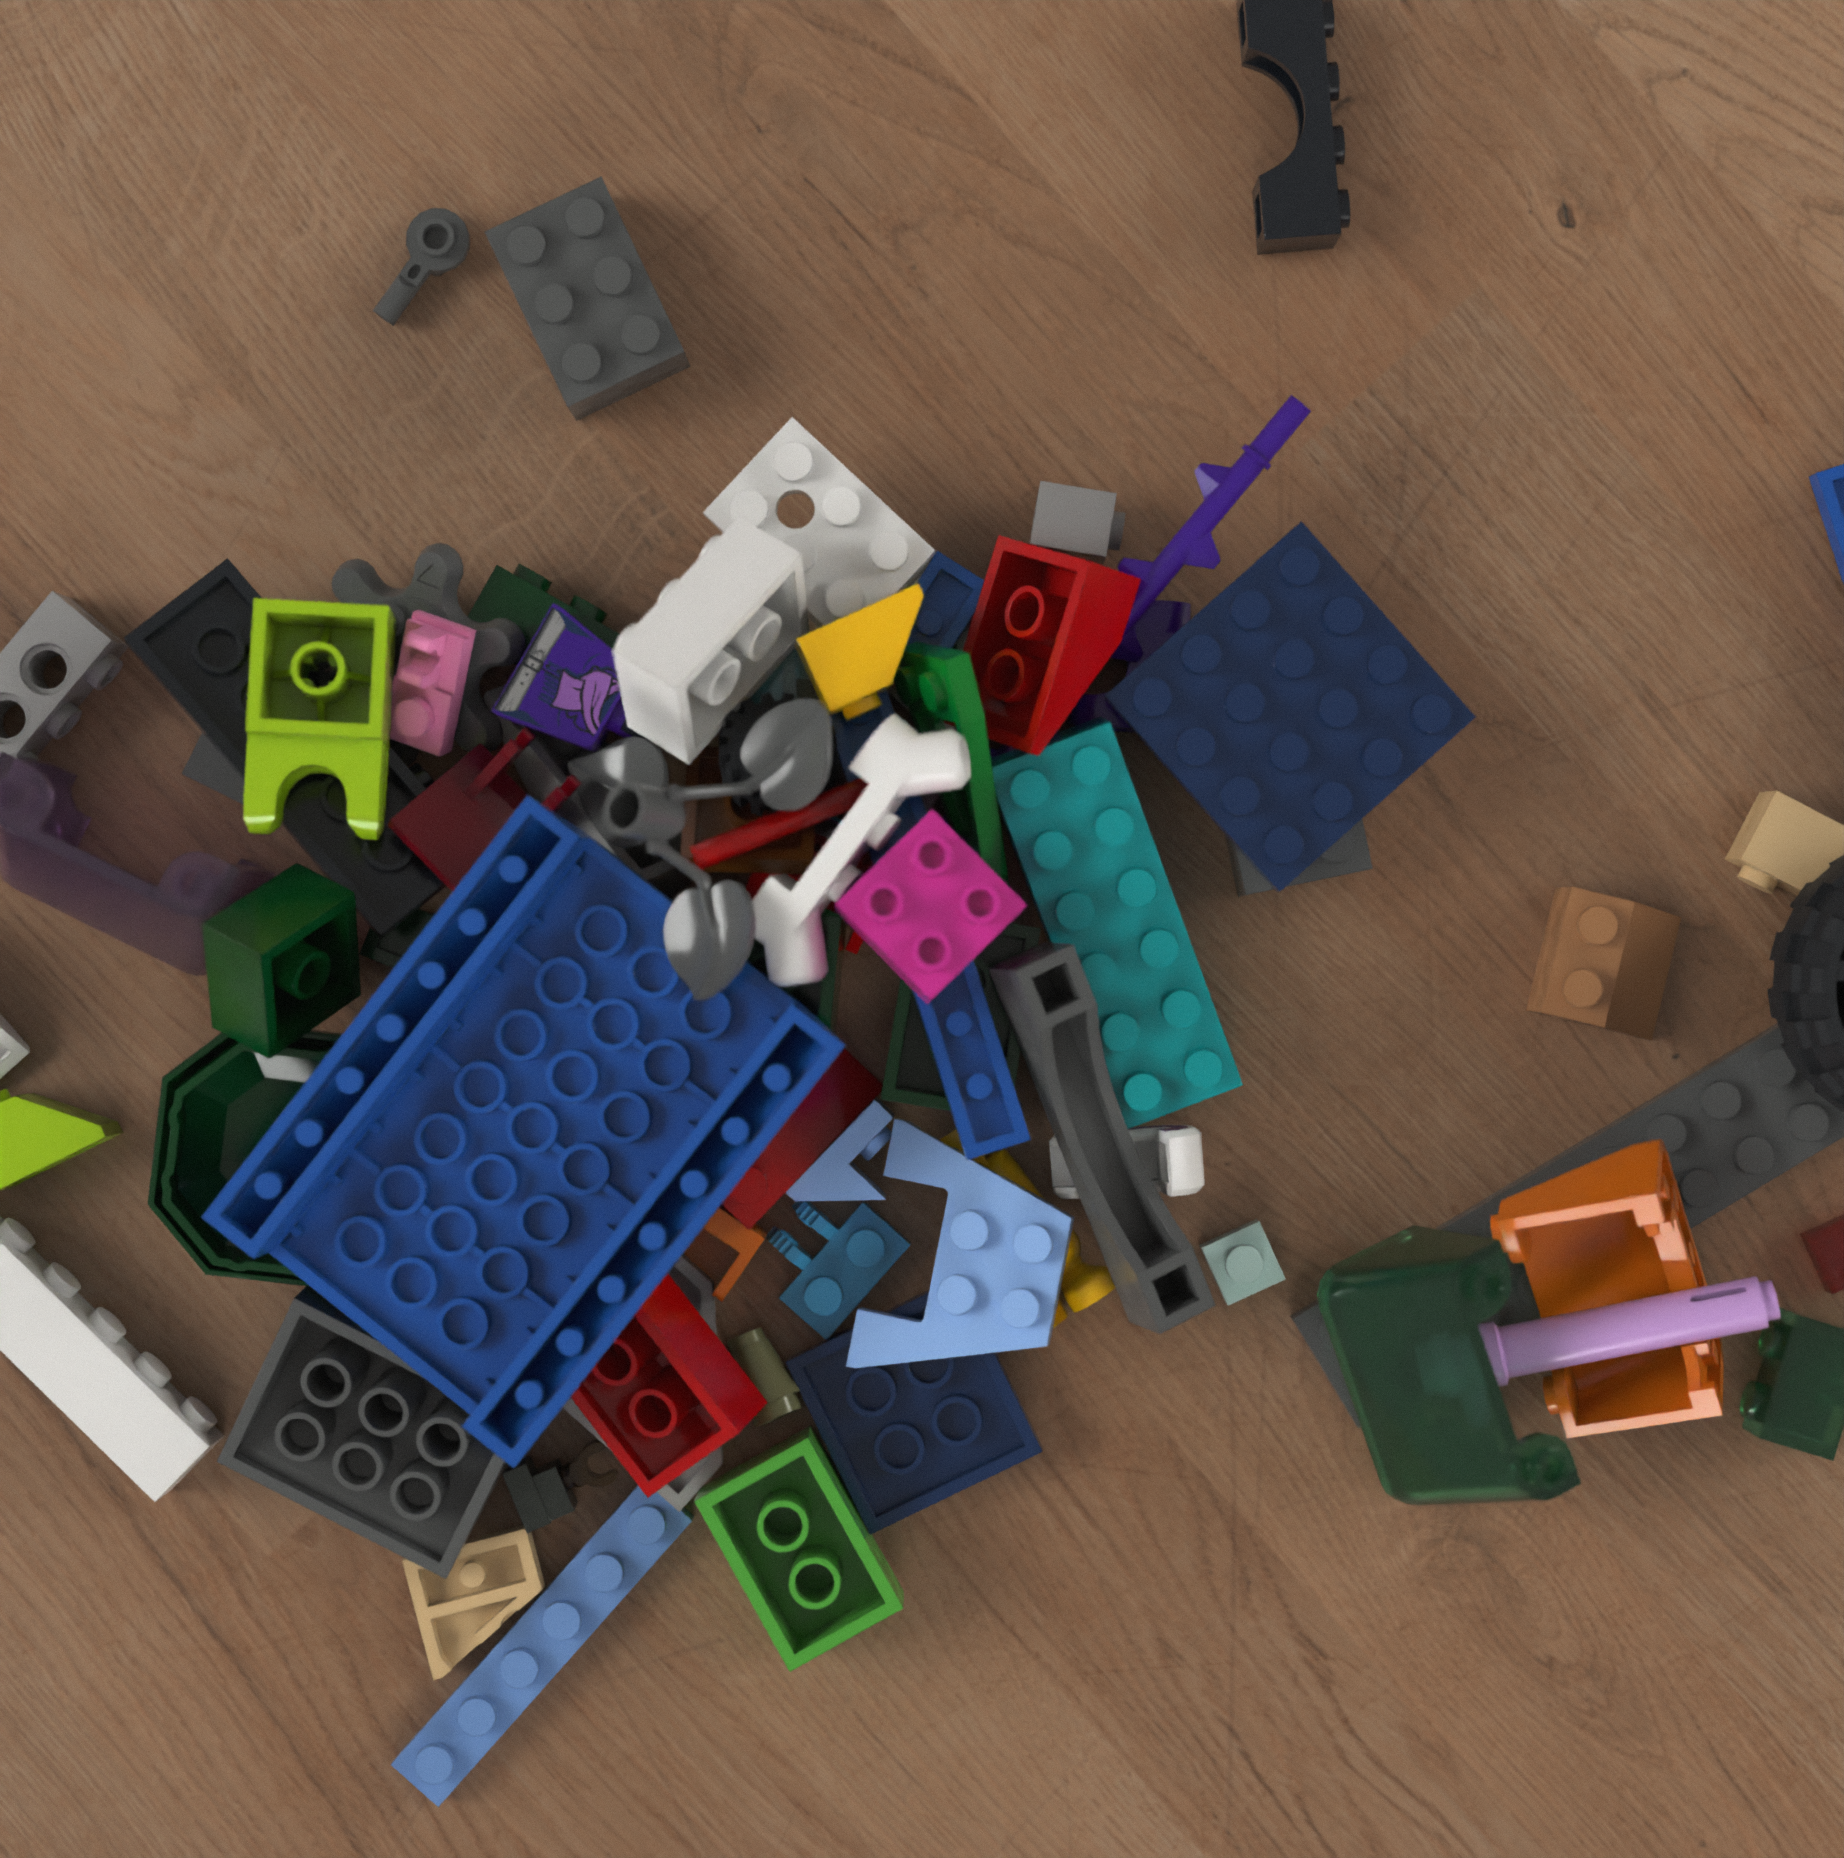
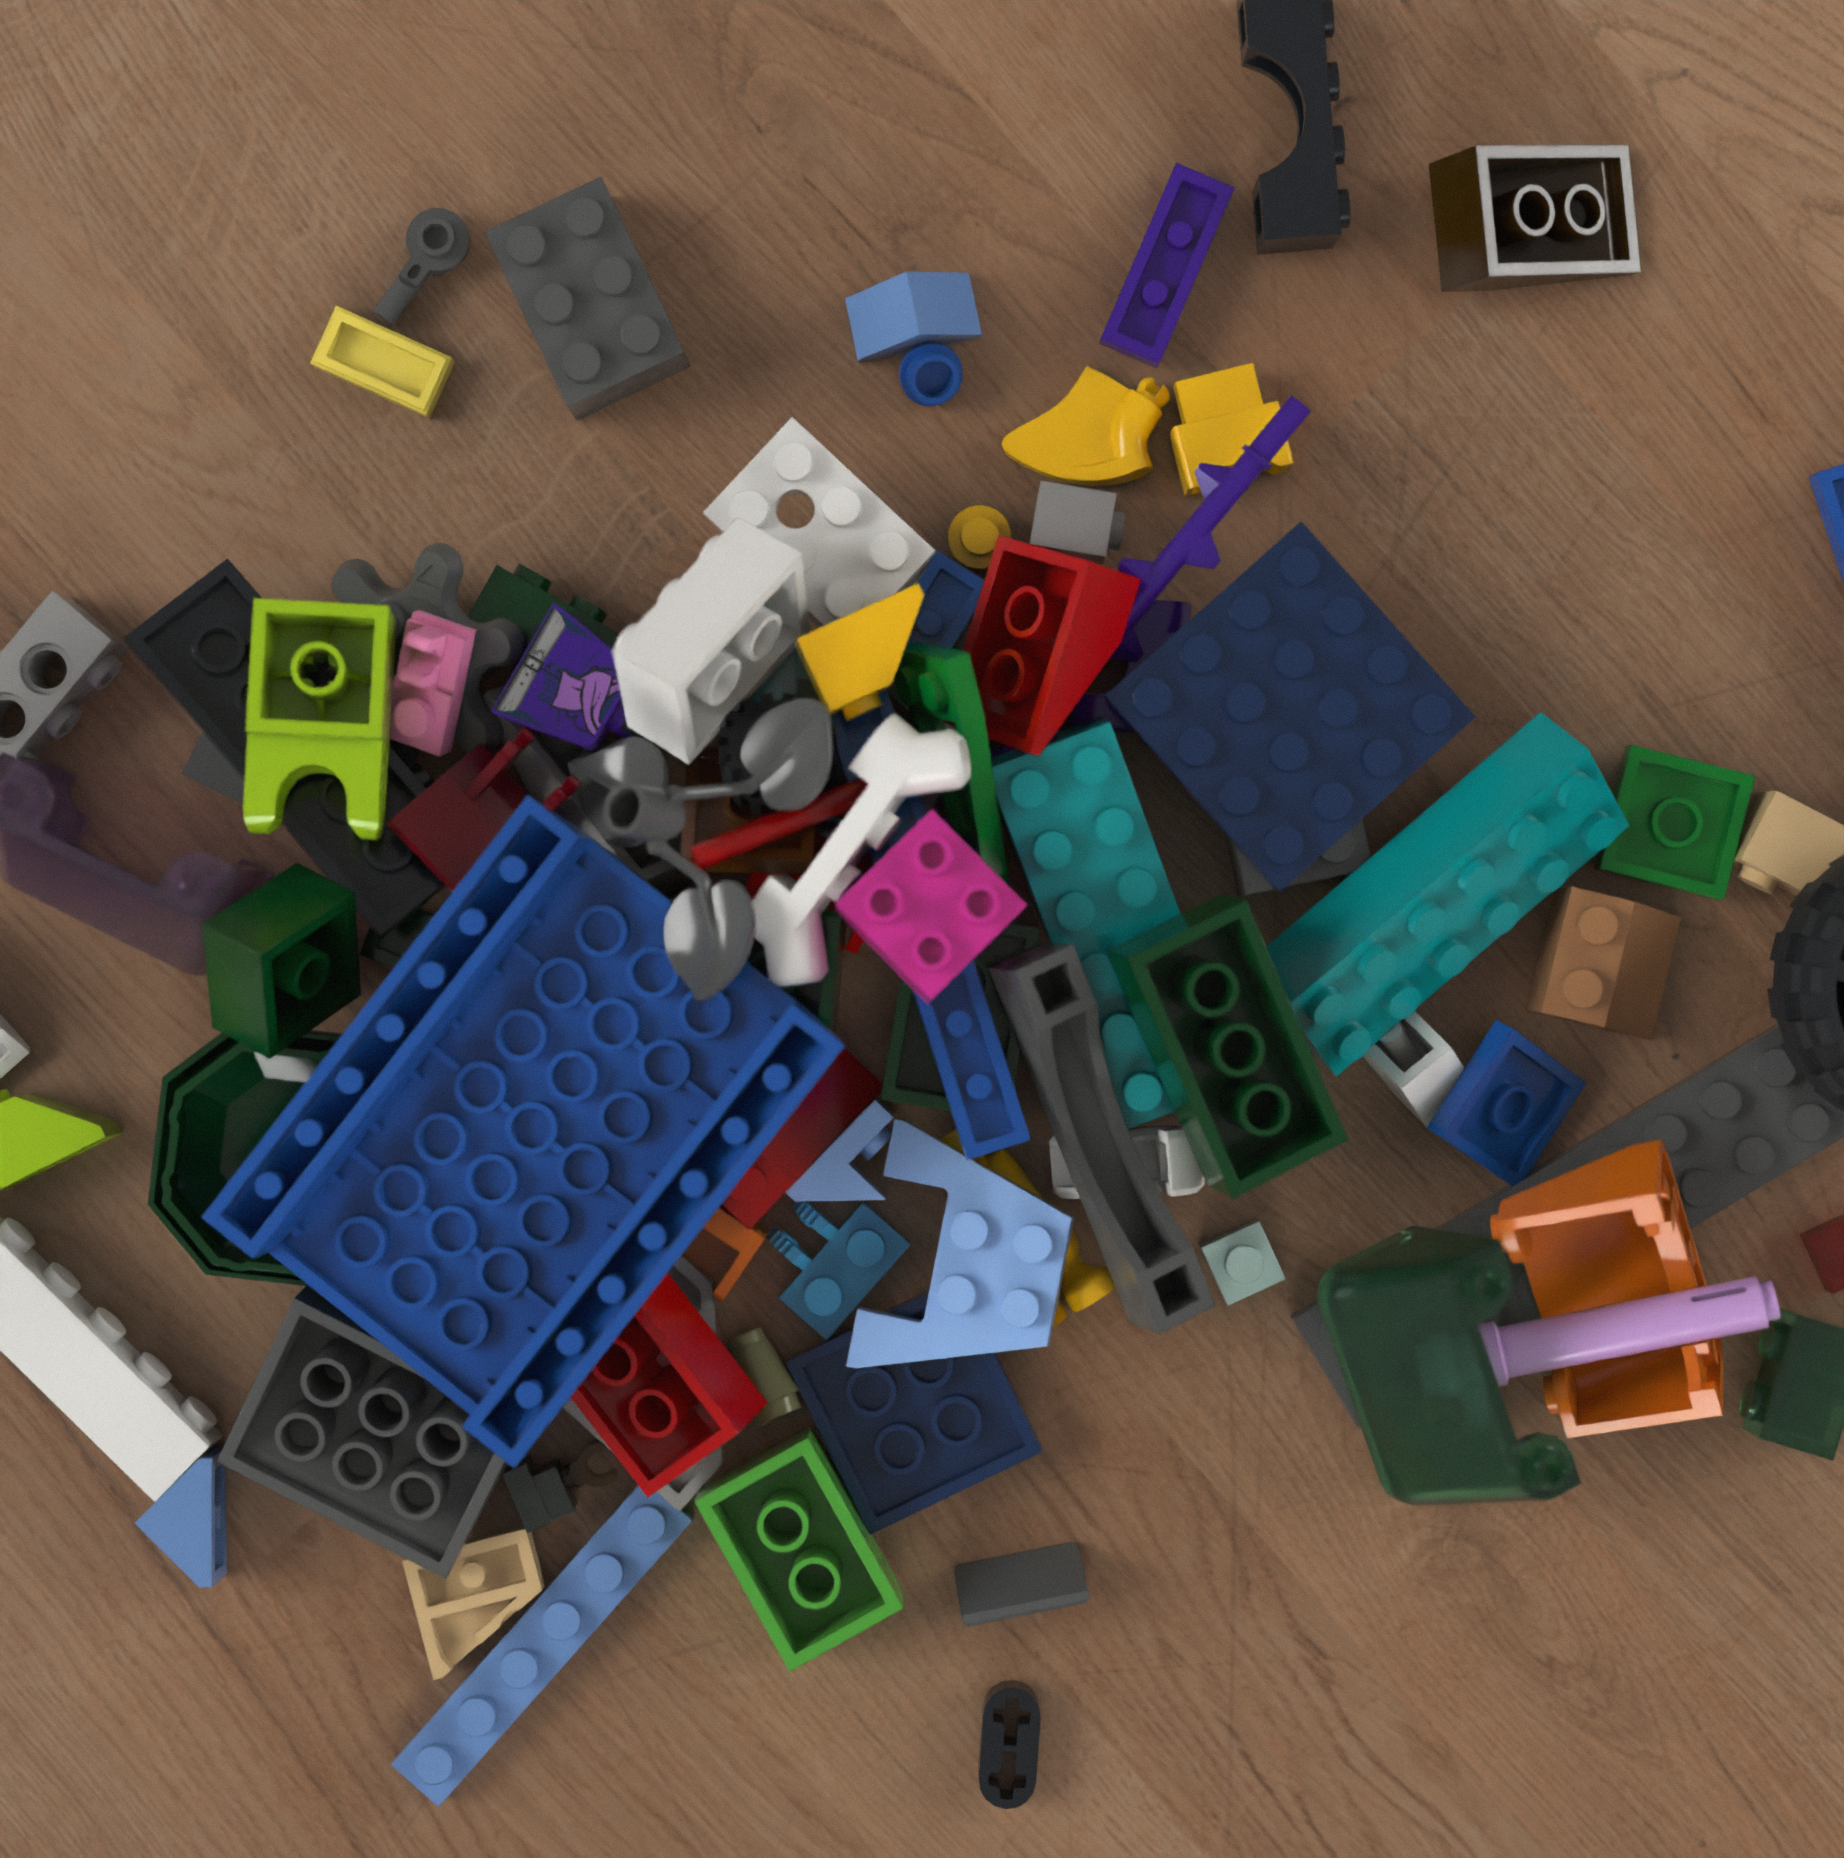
none -> medium blue slope [135,1447,227,1588]
none -> light yellow tile [310,306,455,419]
none -> medium blue slope [845,271,982,363]
none -> blue plate [899,341,963,406]
none -> yellow plate [948,505,1012,570]
none -> dark grey slope [955,1542,1090,1627]
none -> black beam [978,1680,1041,1809]
none -> yellow arm [1002,366,1170,486]
none -> dark purple plate [1099,163,1235,368]
none -> dark green brick [1105,894,1349,1199]
none -> yellow piece [1169,363,1294,497]
none -> teal brick [1266,712,1629,1076]
none -> white slope [1363,1012,1465,1128]
none -> blue tile [1426,1020,1586,1187]
none -> dark brown slope [1429,145,1641,292]
none -> green plate [1594,745,1755,900]

